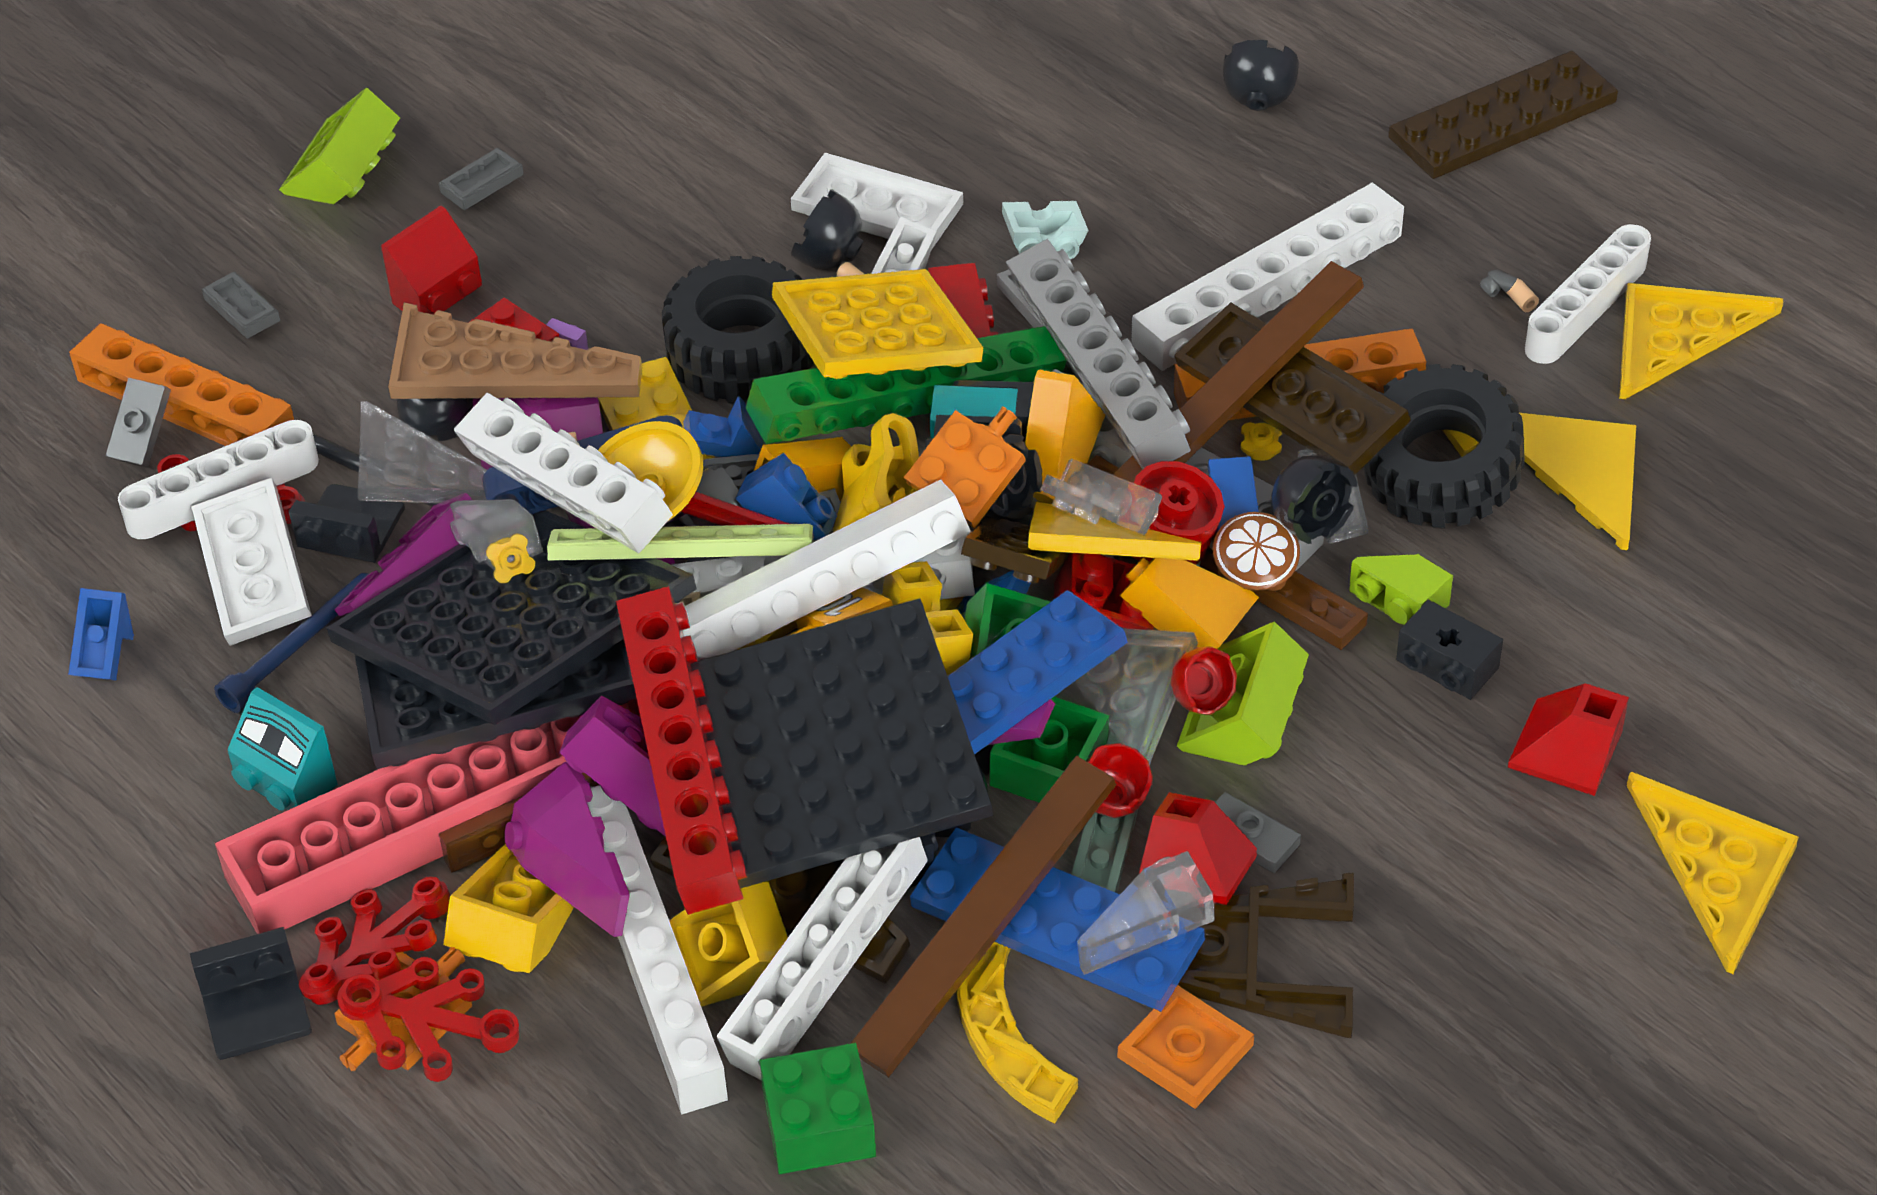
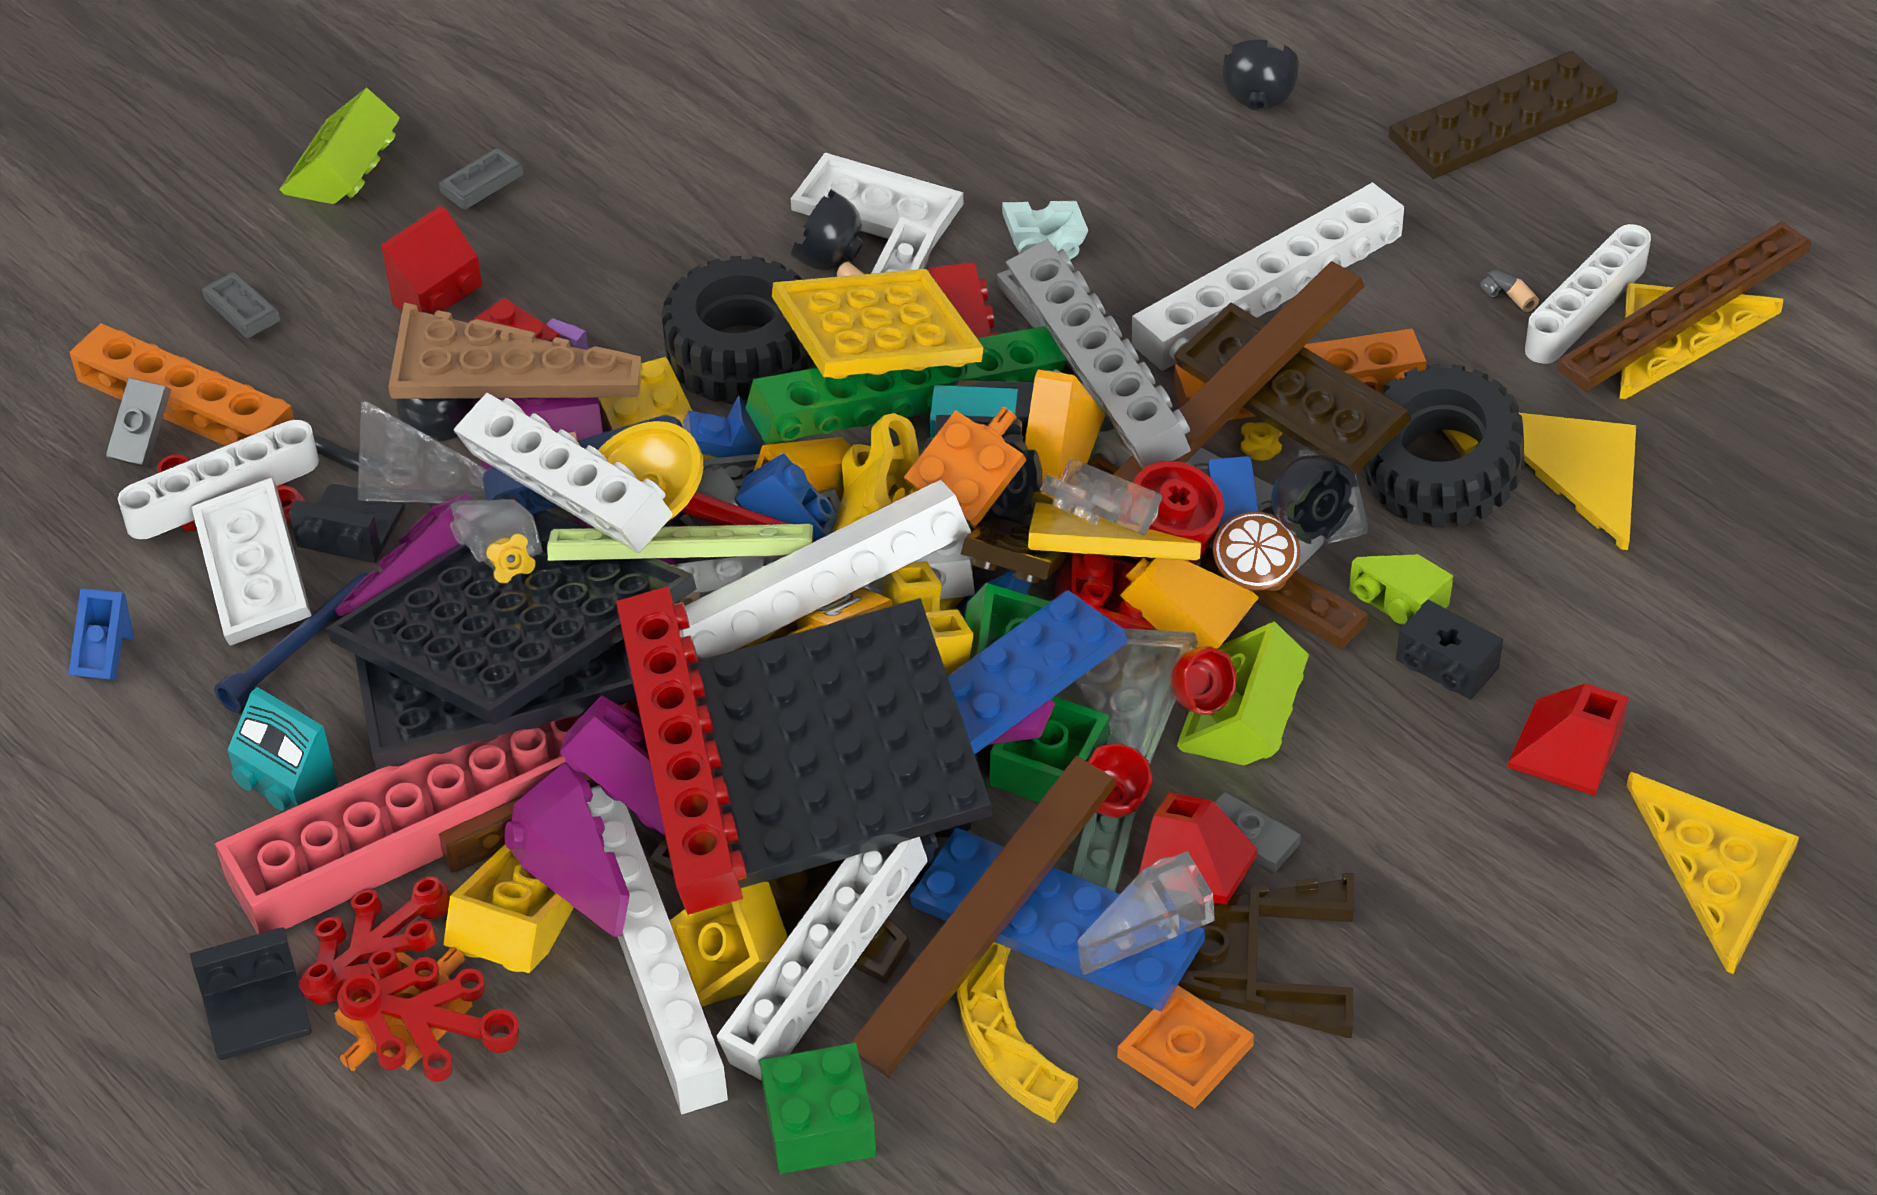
none -> reddish brown tile [1557,221,1811,392]

